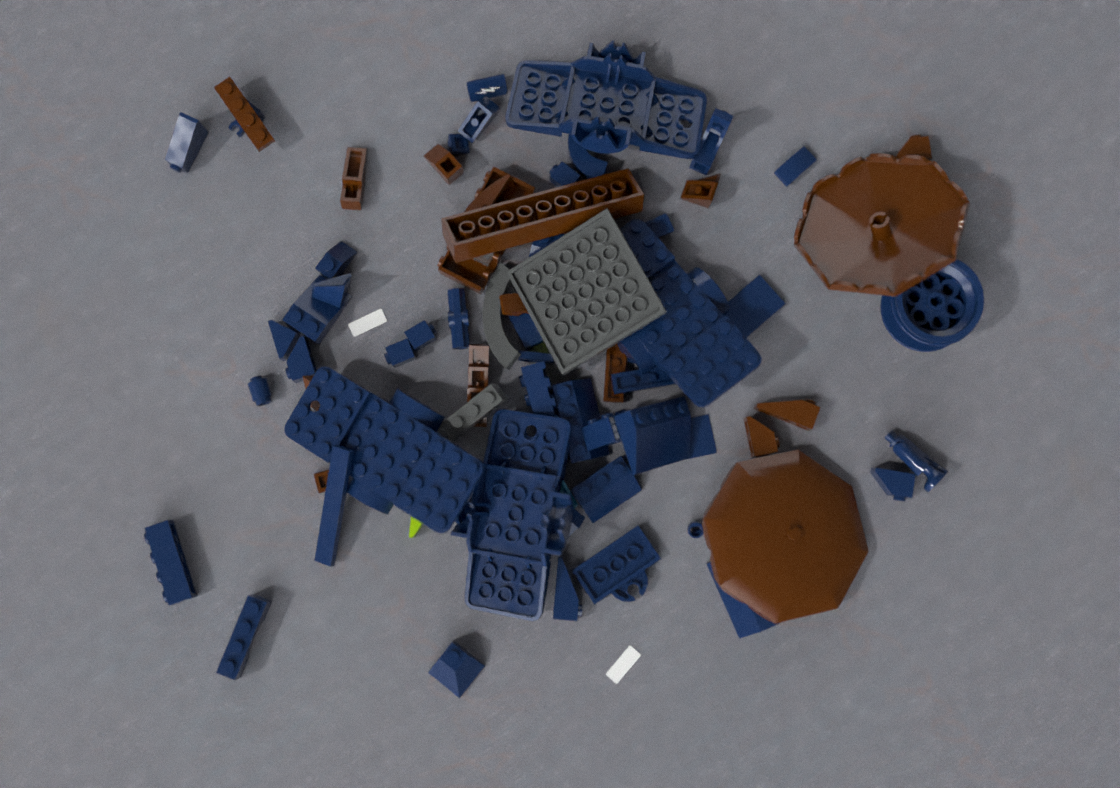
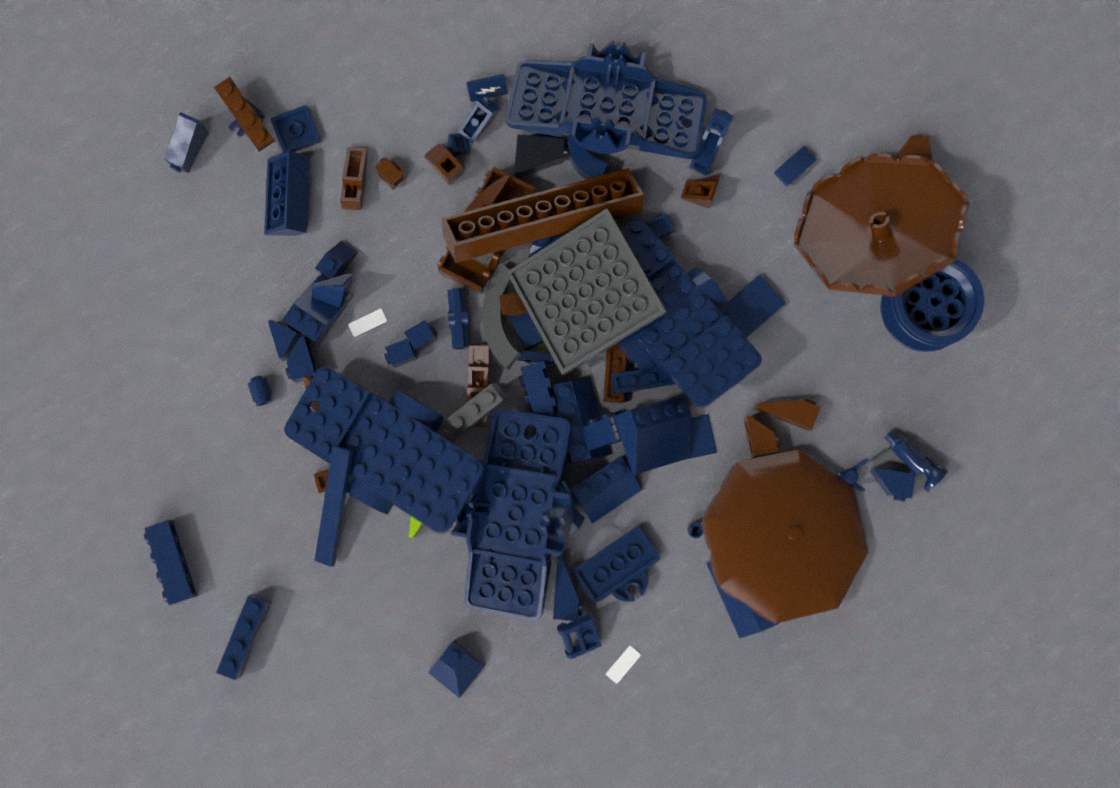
dark blue brick [549,161,580,187] -> none
none -> dark blue slope [264,151,310,236]
none -> dark blue tile [270,105,321,153]
none -> reddish brown brick [375,157,407,190]
none -> black slope [514,134,568,178]
none -> dark blue plate [557,614,602,659]
none -> dark blue plant [837,458,868,492]

